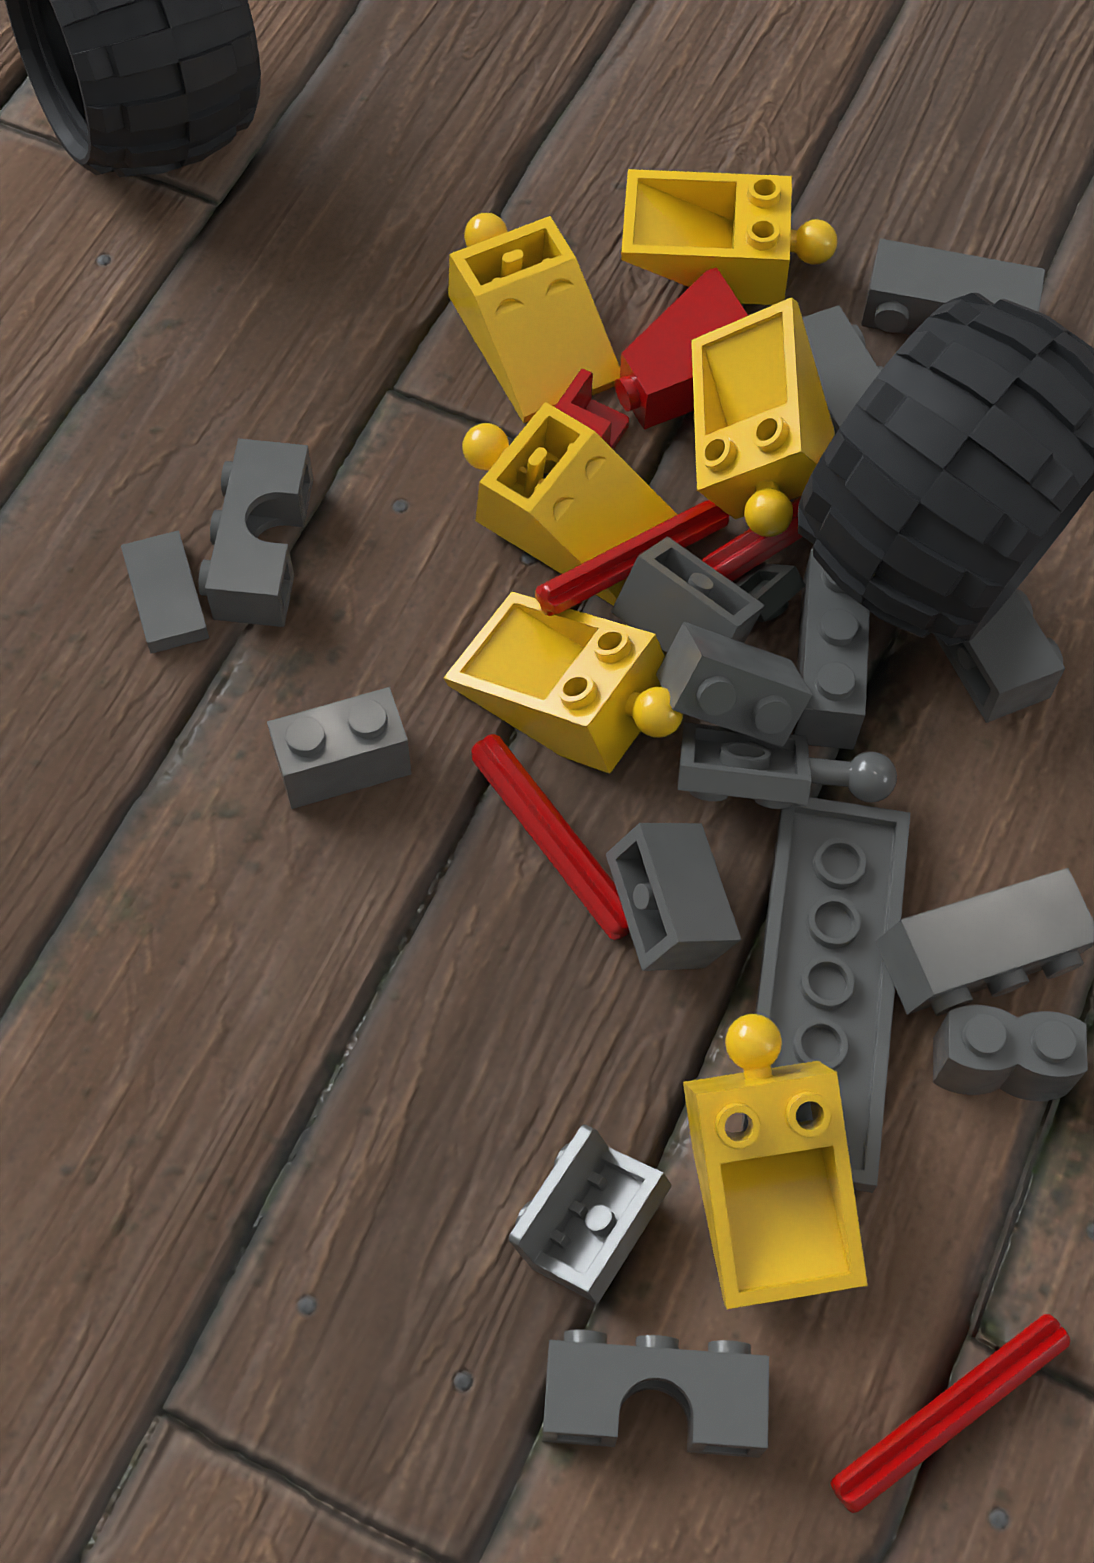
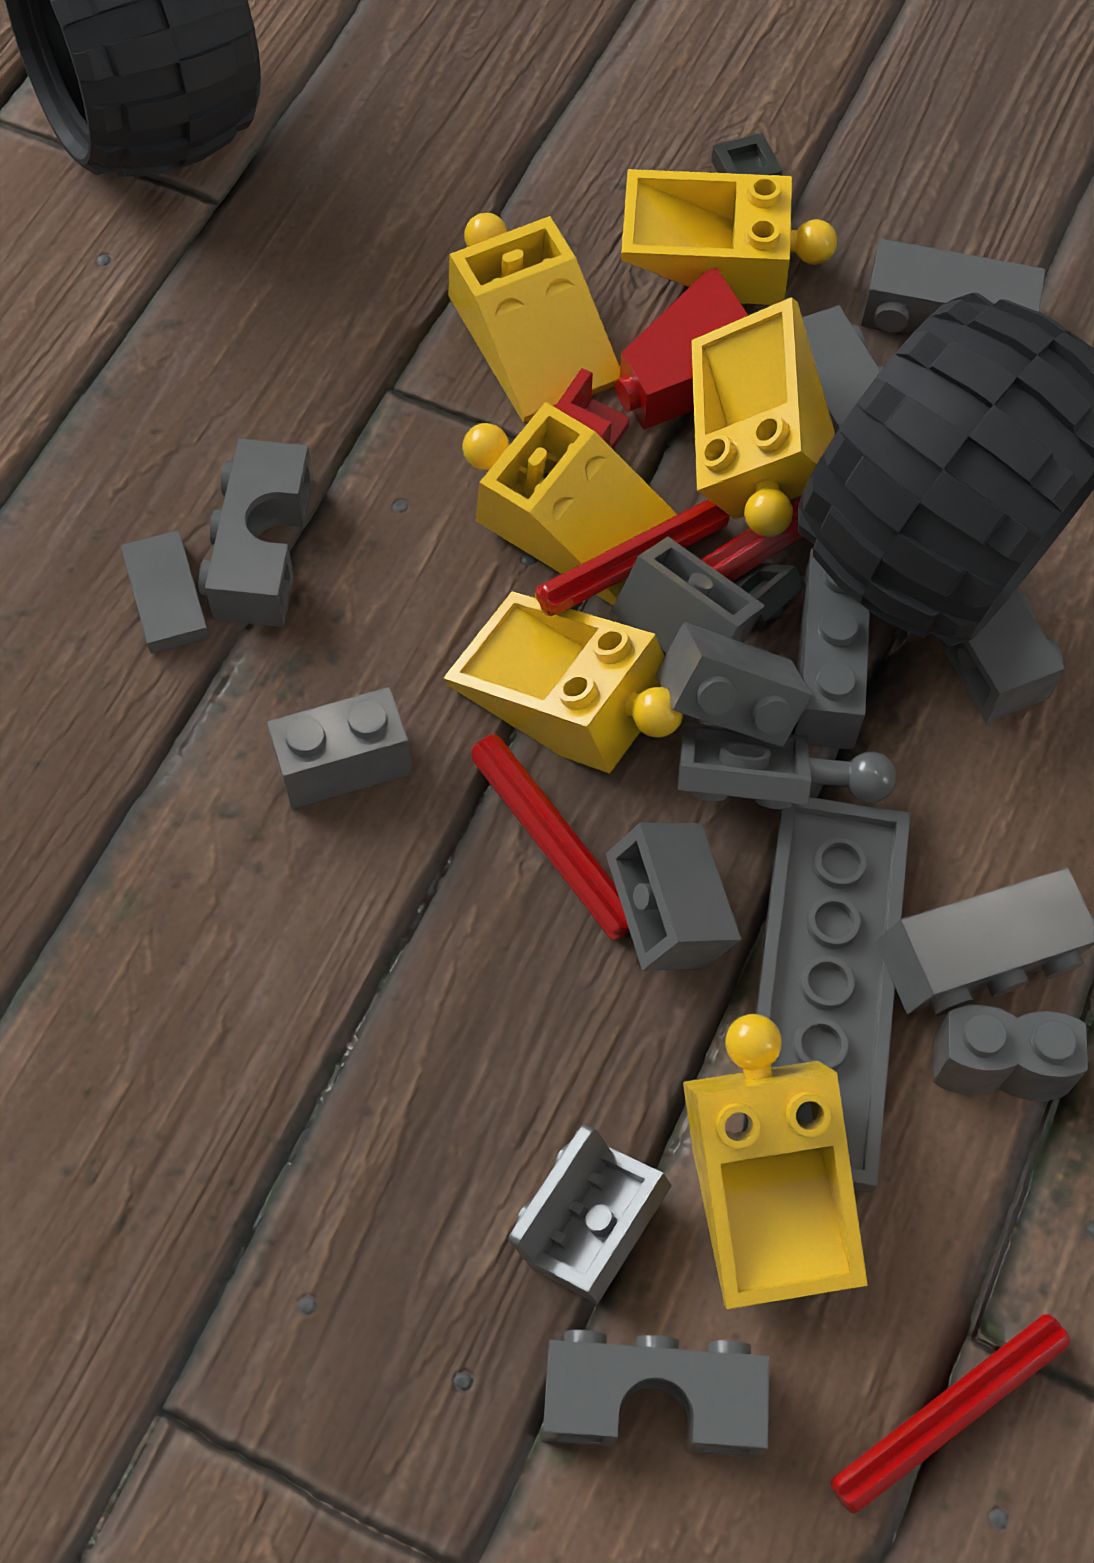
none -> pearl dark grey plate [711,133,783,176]

